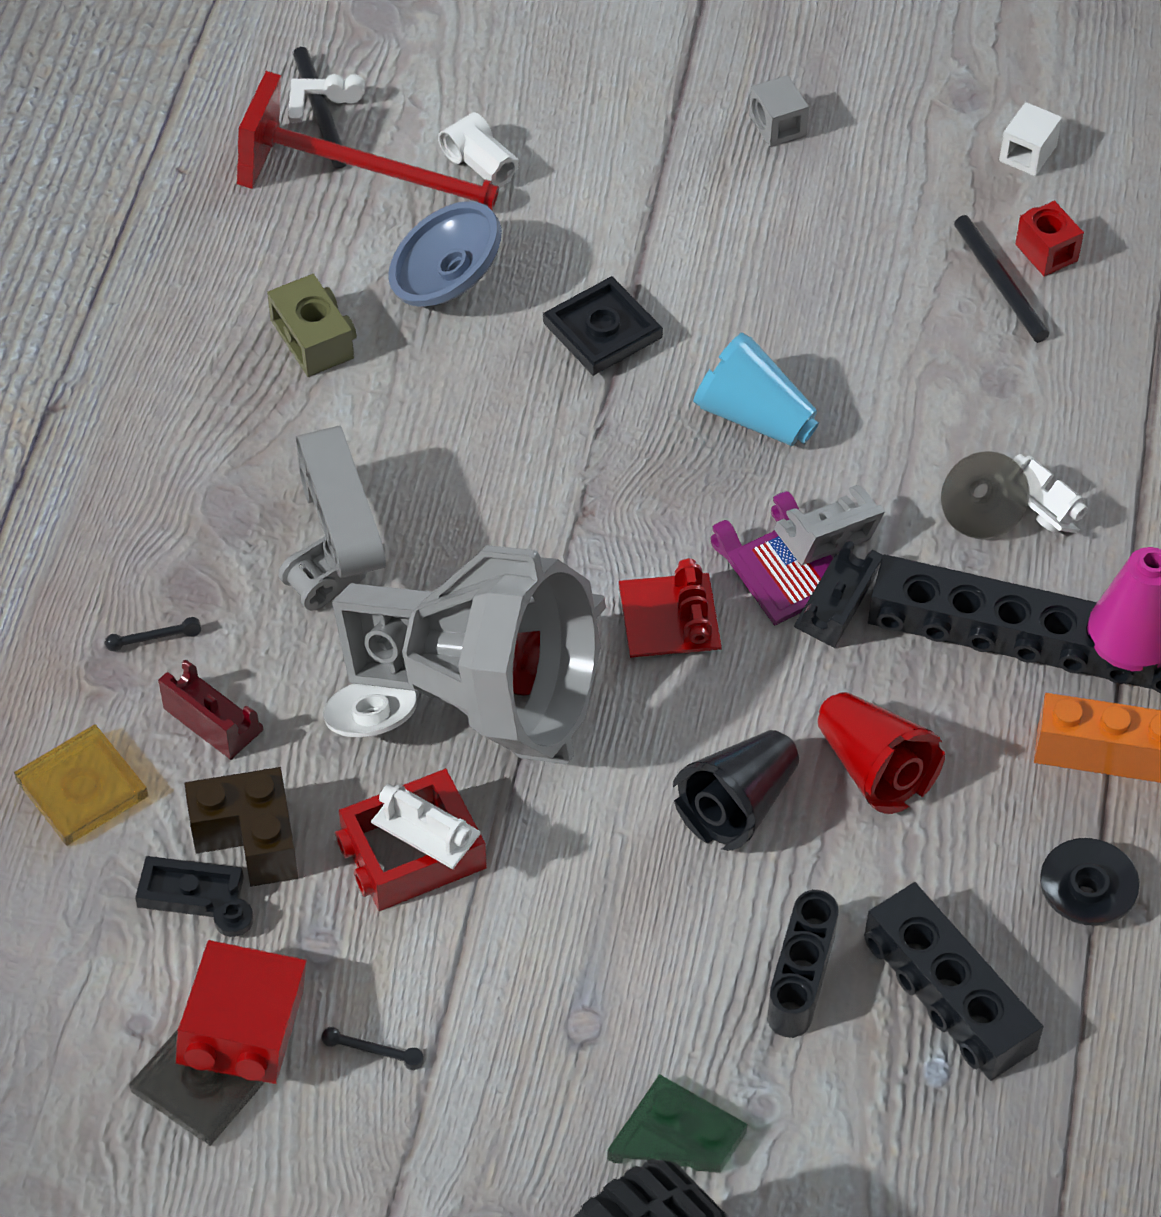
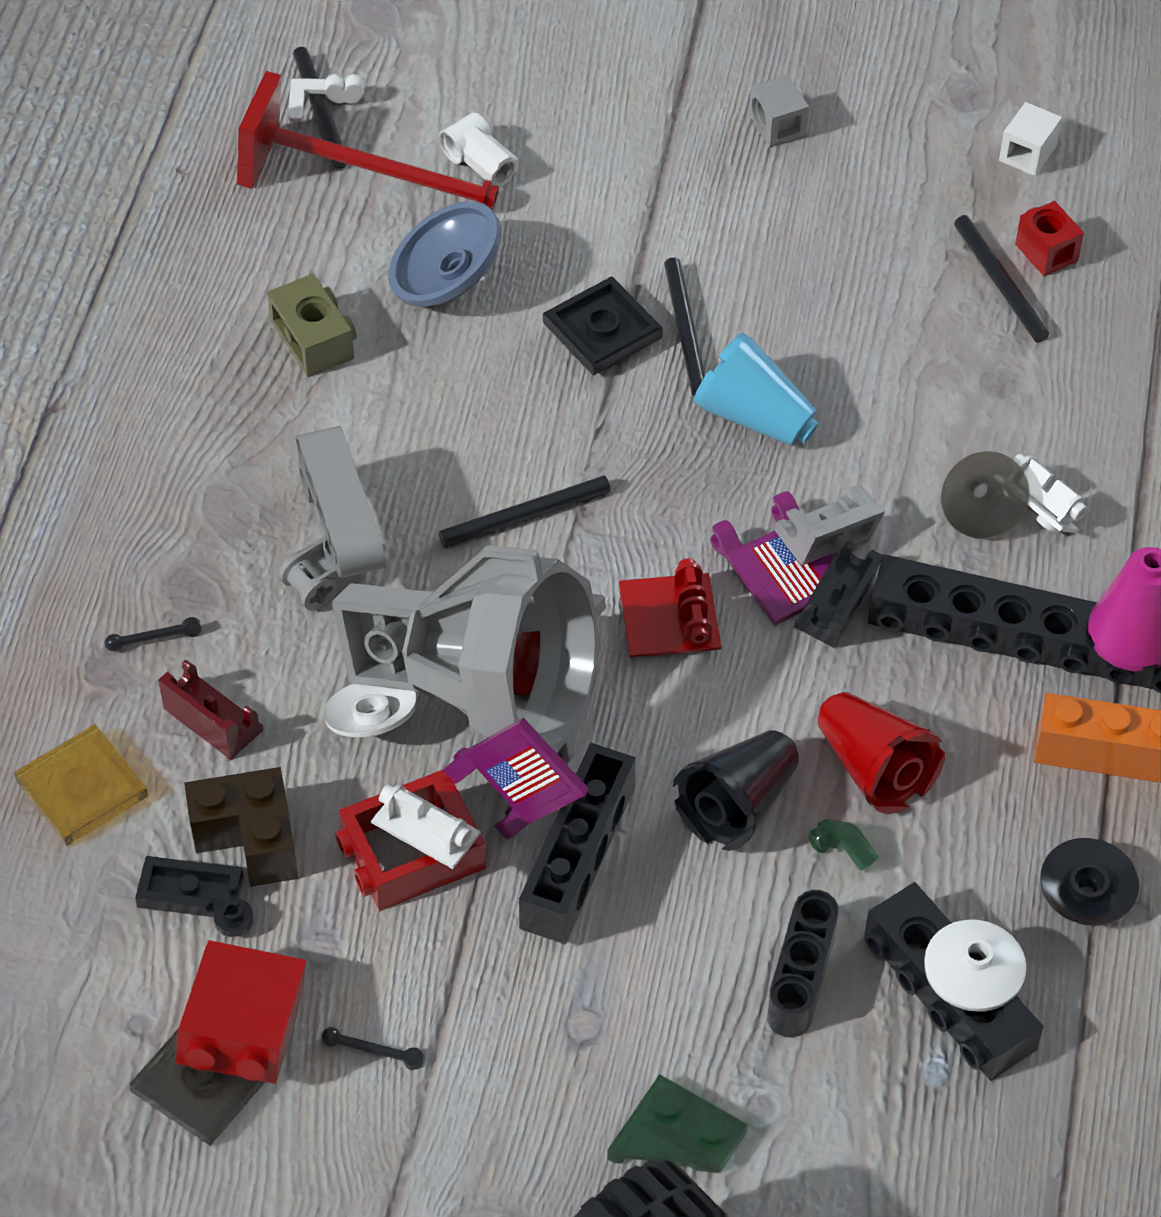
none -> black bar [438,475,610,548]
none -> magenta flag [442,717,589,839]
none -> black brick [519,742,636,945]
none -> black bar [664,257,705,396]
none -> clear green arm [808,819,880,872]
none -> white dish [924,920,1026,1012]

